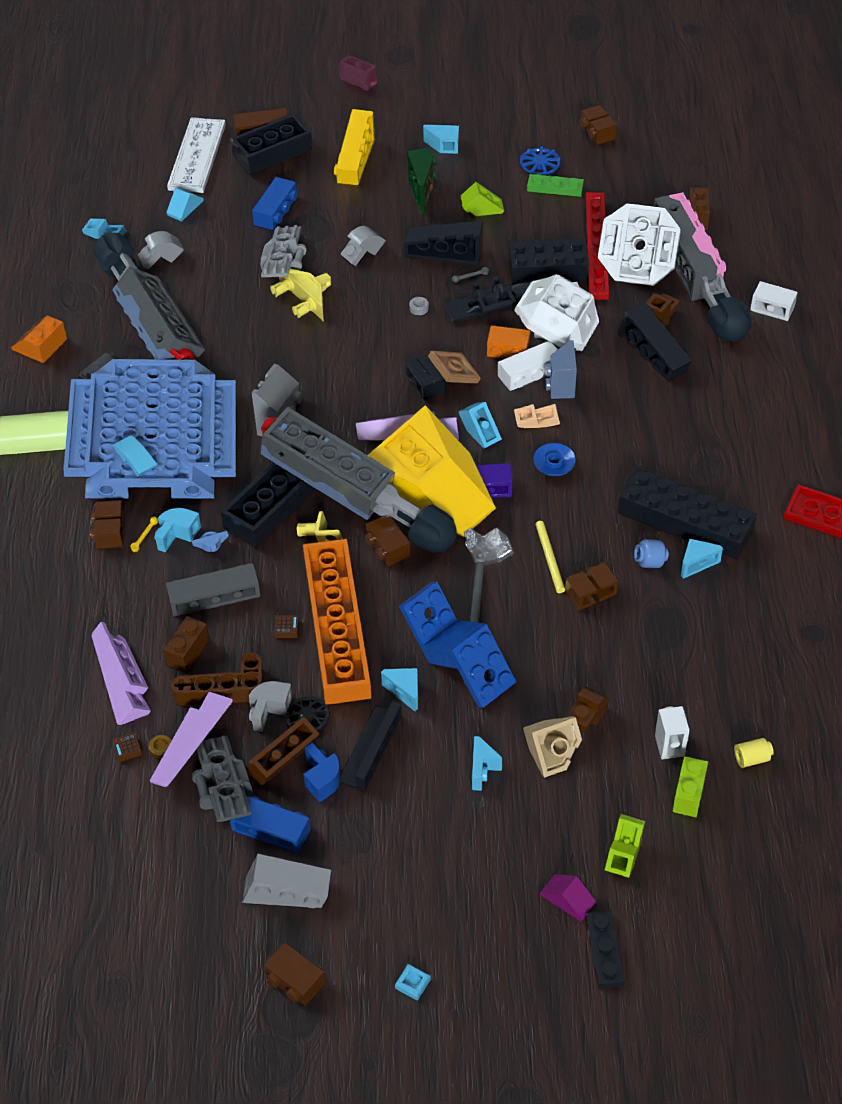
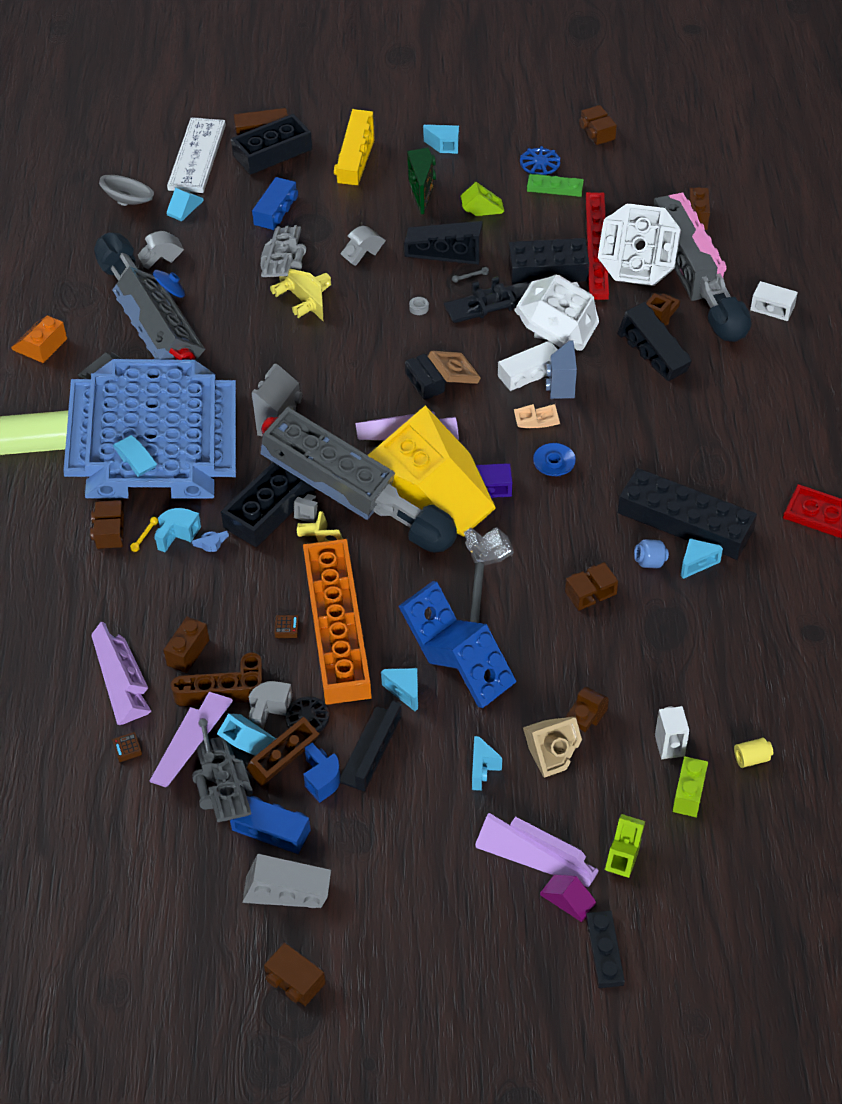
medium azure slope [82,218,126,239] -> none
pearl gold tile [149,735,172,759] -> none
dark grey brick [166,563,261,617] -> none
clear pink brick [339,55,377,90] -> none
reddish brown brick [364,515,410,567] -> none
medium azure tile [395,964,431,1001] -> none
medium azure slope [459,402,502,448] -> none
orange brick [487,326,530,359] -> none
light yellow bar [535,521,565,593] -> none
none -> light grey dish [99,175,154,206]
none -> blue dish [153,270,185,298]
none -> dark grey hinge [198,718,214,762]
none -> medium azure slope [217,714,276,756]
none -> light grey tile [294,494,317,523]
none -> lavender wedge [476,813,599,887]

